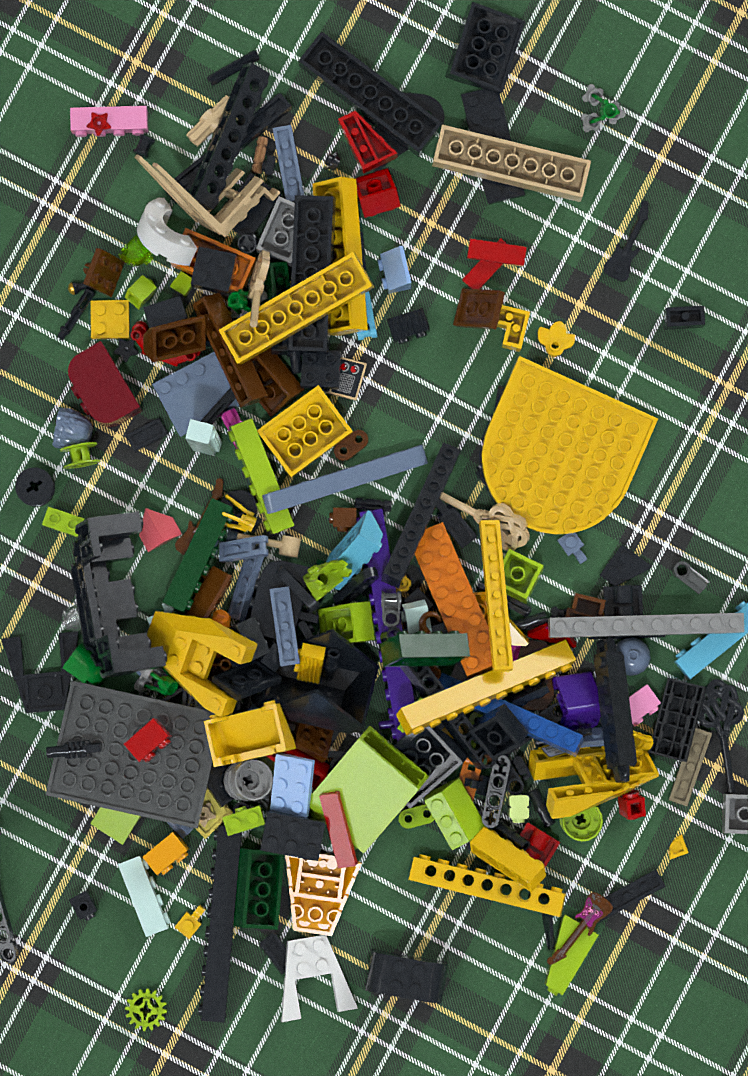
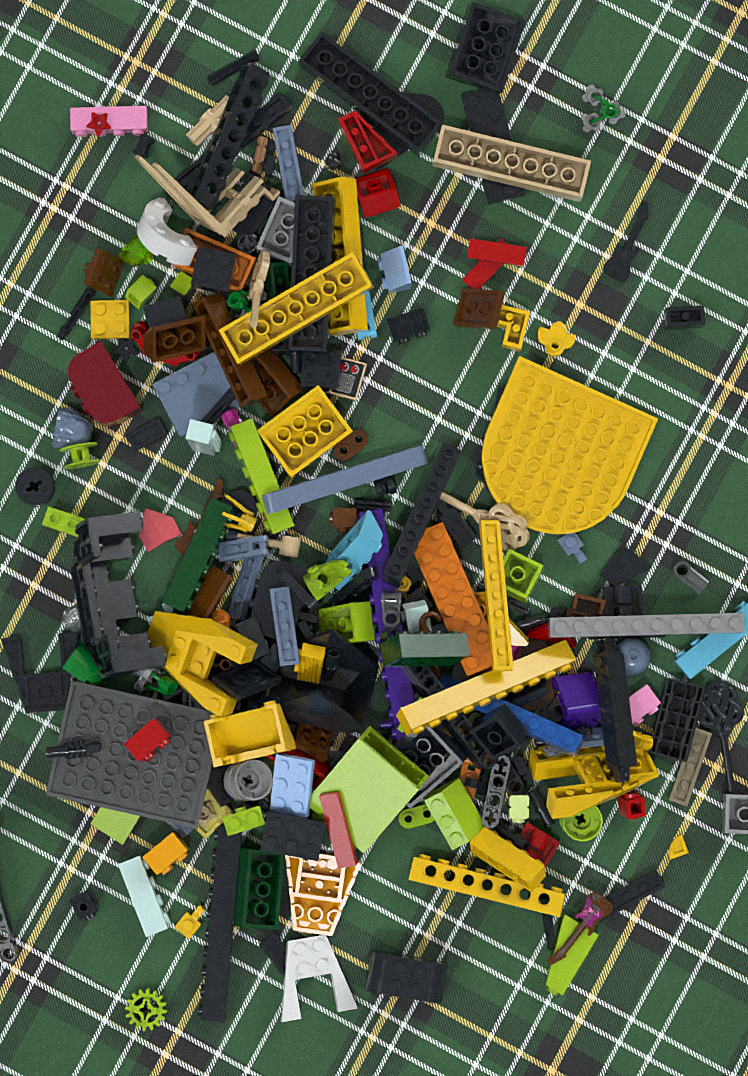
black piece [68,282,90,295] -> none
none -> black wheel [373,475,397,499]

